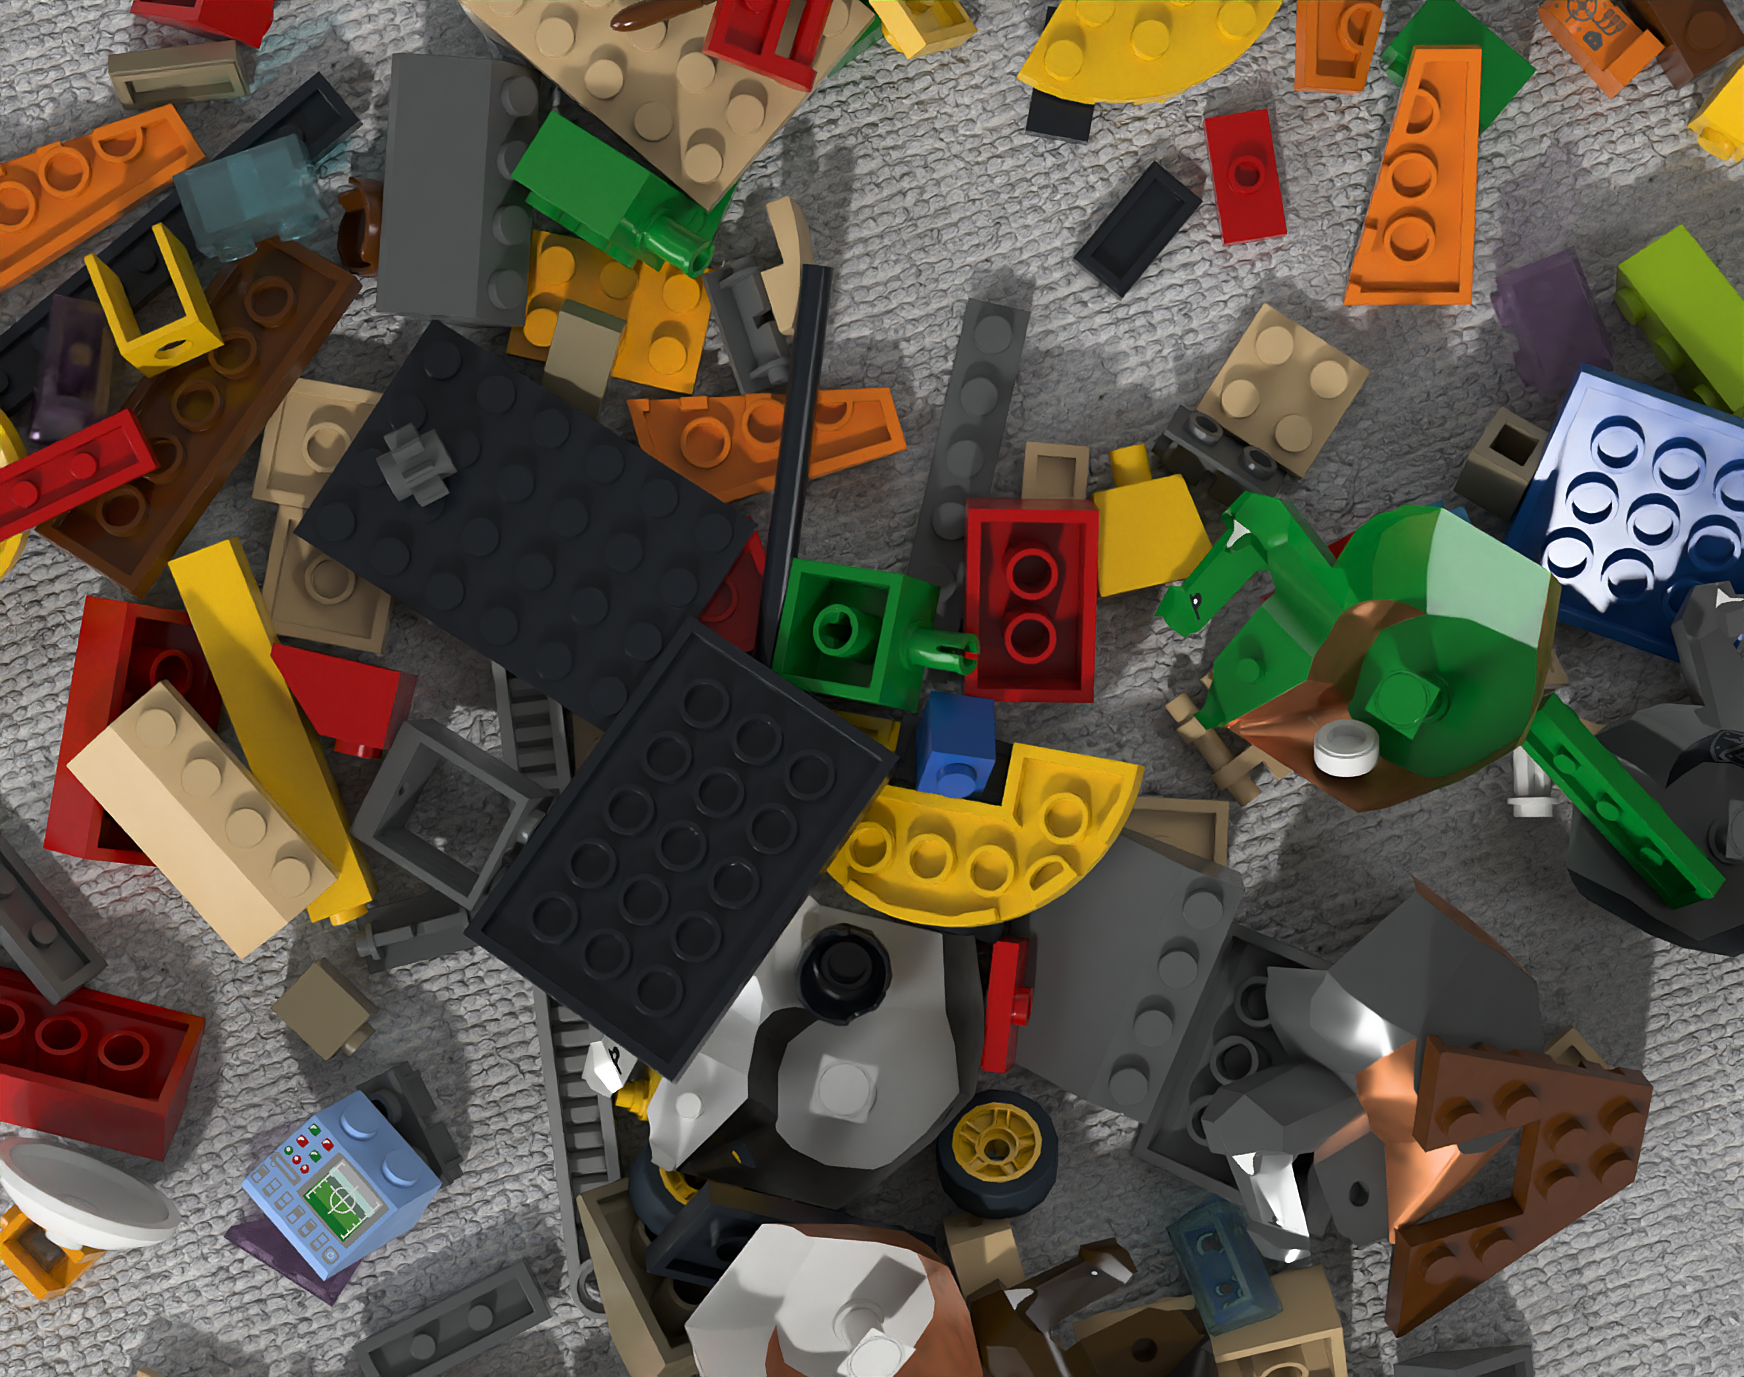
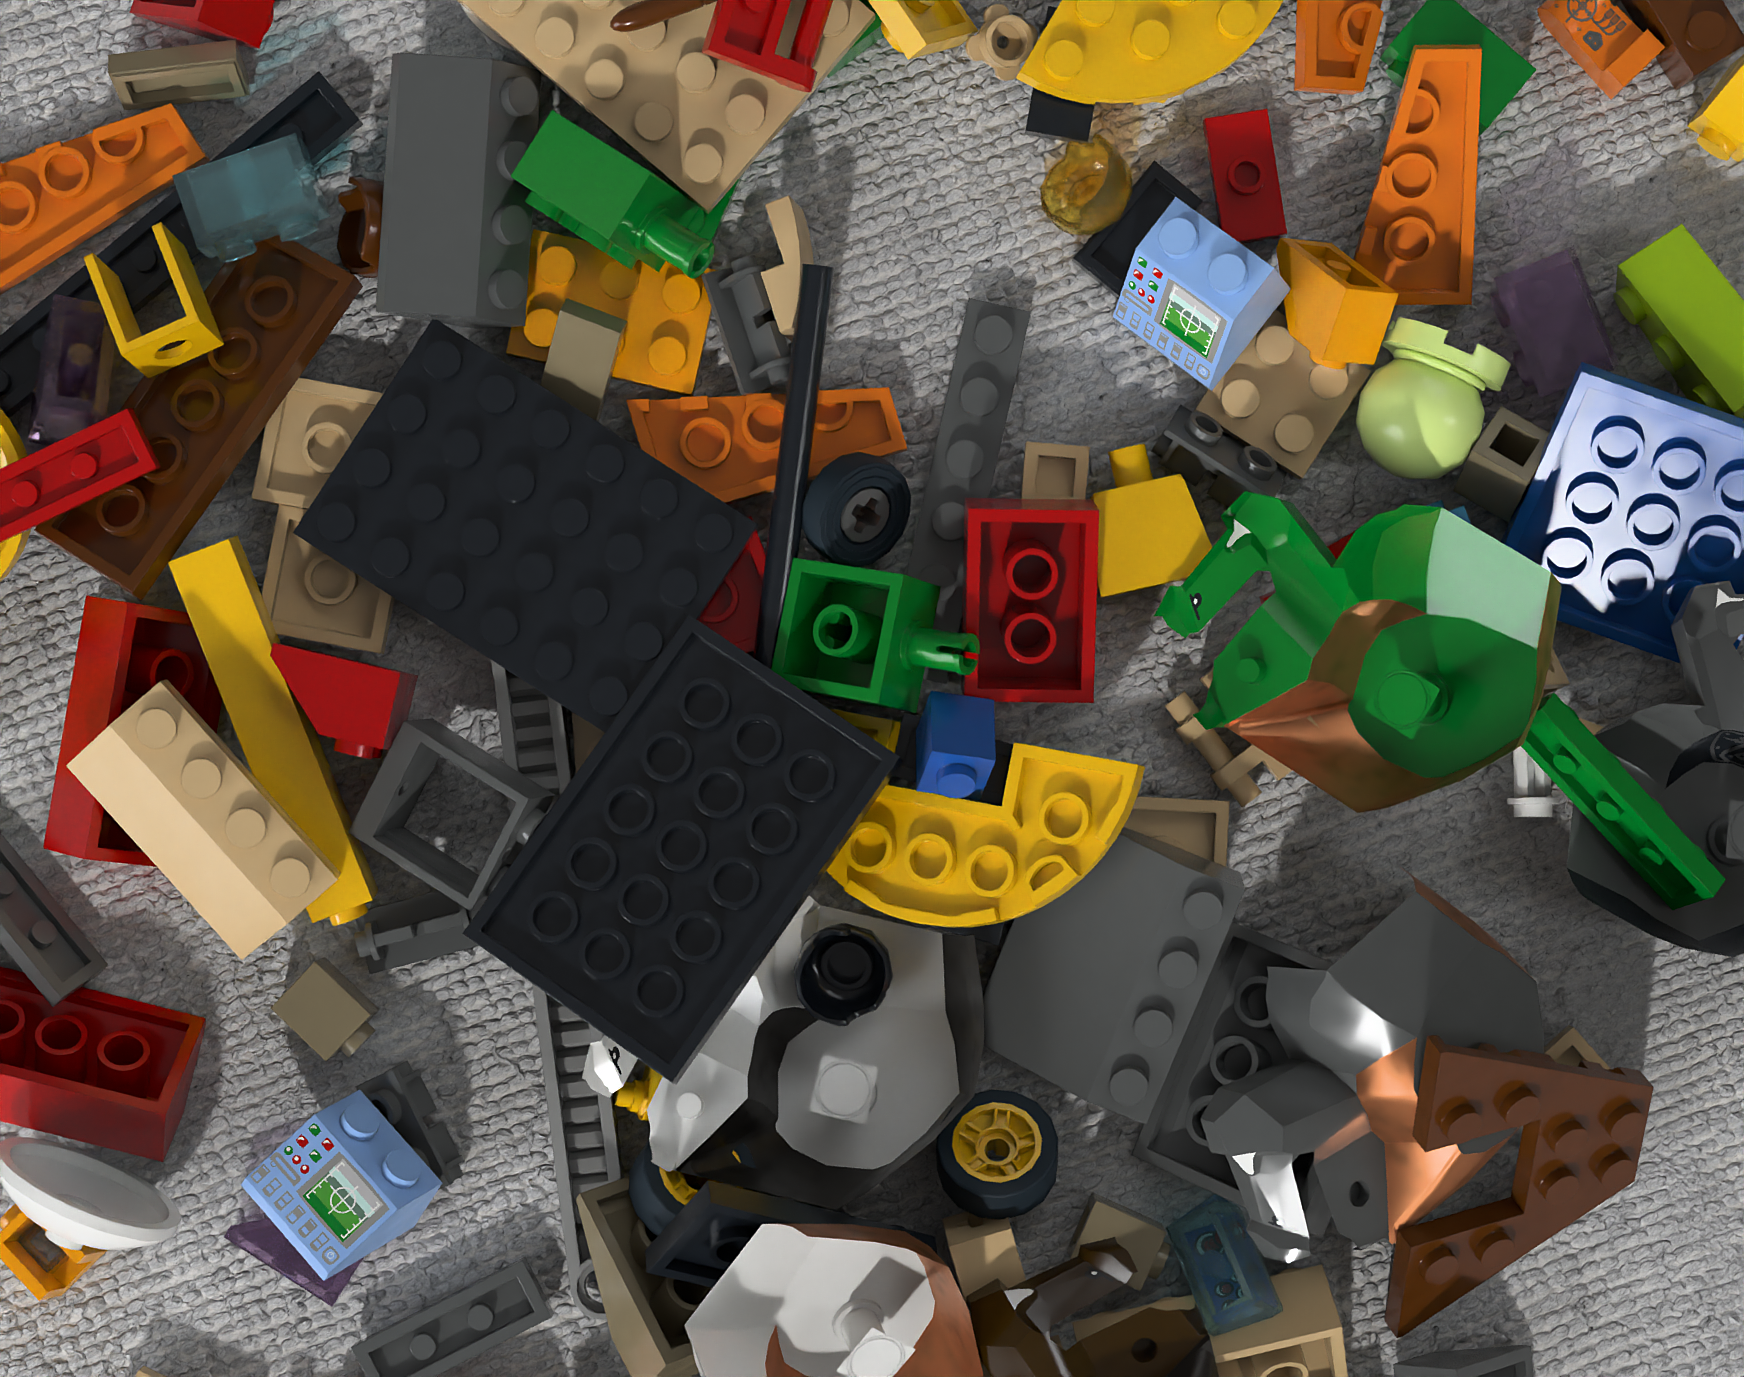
dark grey gear [376,422,457,507] -> none
red plate [980,935,1033,1074] -> none
white tile [1314,719,1379,777] -> none
none -> black bush [802,452,911,567]
none -> tan plate [965,4,1038,81]
none -> clear yellow hair [1040,133,1132,235]
none -> dark tan brick [1066,1192,1171,1291]
none -> light blue slope [1113,197,1291,391]
none -> light orange slope [1276,237,1399,369]
none -> yellowish green tile [1356,317,1511,479]

